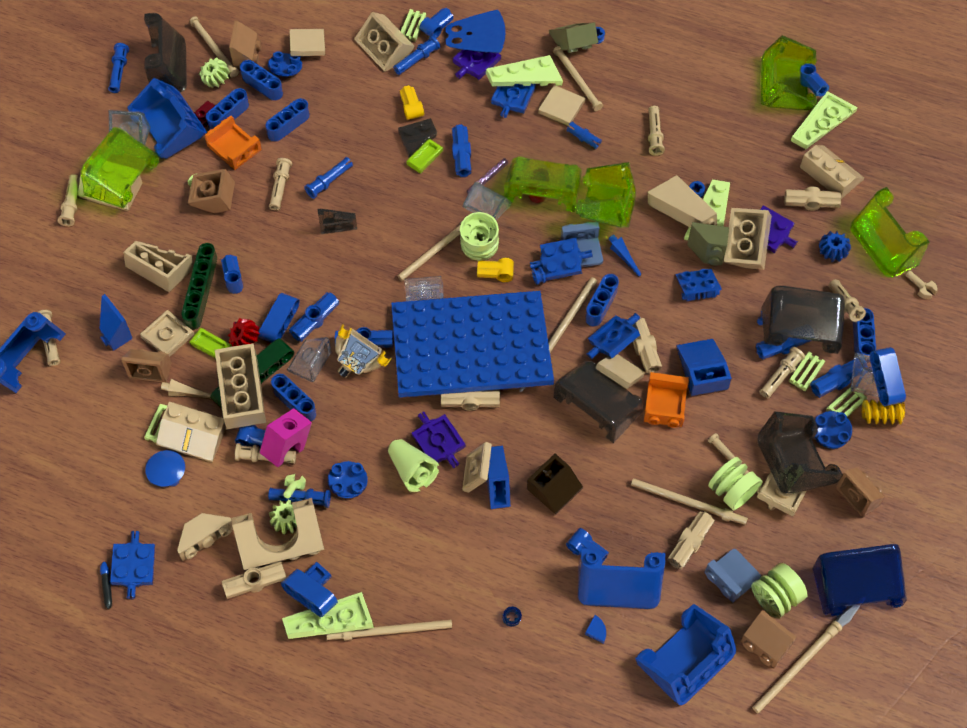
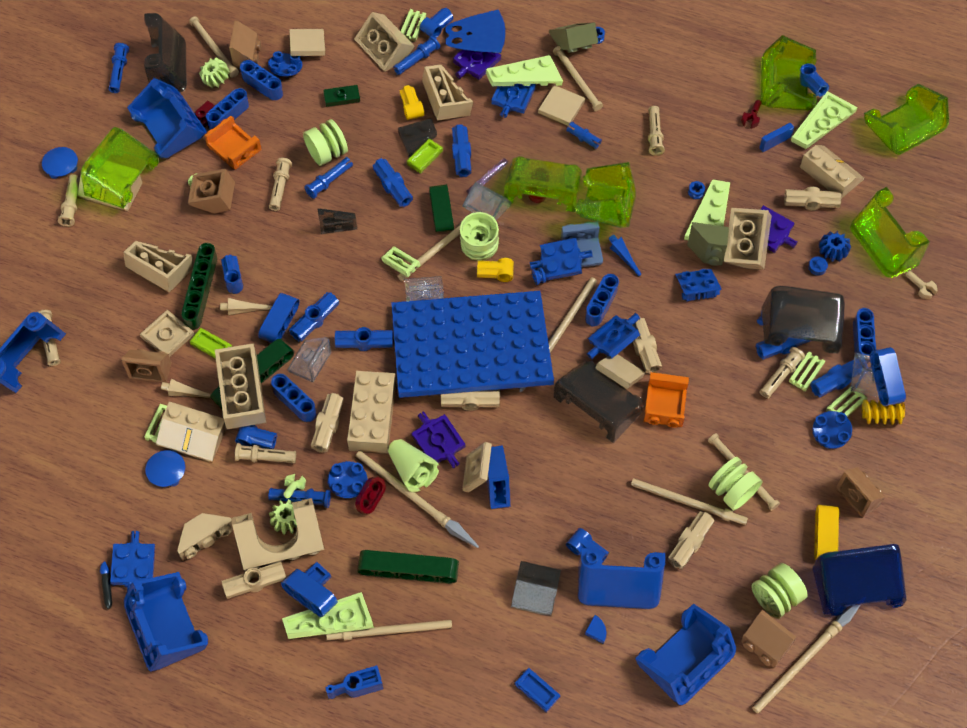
blue slope [99,294,133,351] -> none
clear slope [109,110,151,148] -> none
red gear [228,318,260,347] -> none
dark pink piece [260,408,312,467] -> none
blue beam [265,98,310,142] -> none
torso [335,324,392,378] -> none
clear blue bush [502,606,522,627] -> none
dark brown slope [527,454,583,515] -> none
tan slope [648,175,717,228] -> none
blue slope [676,339,732,396] -> none
sand blue bracket [705,549,761,603] -> none
clear smoke windscreen [757,411,843,494] -> none
tan tile [757,469,808,517] -> none
tan pin [829,279,866,322] -> none
none -> blue dish [42,147,78,179]
none -> blue windscreen [124,572,208,672]
none -> tan piece [220,298,272,315]
none -> yellowish green wheel [303,119,348,166]
none -> tan piece [311,393,344,453]
none -> dark green plate [323,85,360,107]
none -> blue piece [325,665,383,699]
none -> tan brick [347,371,396,454]
none -> dark red plate [355,477,386,514]
none -> tan piece [356,451,479,548]
none -> dark green beam [357,550,459,584]
none -> blue piece [373,158,413,207]
none -> yellowish green tile [381,247,421,277]
none -> tan wedge [422,65,473,120]
none -> dark green beam [429,184,454,232]
none -> clear smoke slope [511,561,561,617]
none -> blue tile [515,668,561,713]
none -> dark red bar [741,100,762,129]
none -> blue tile [759,123,794,152]
none -> blue tile [808,257,828,276]
none -> yellow beam [814,504,839,562]
none -> clear neon green windscreen [864,84,949,155]

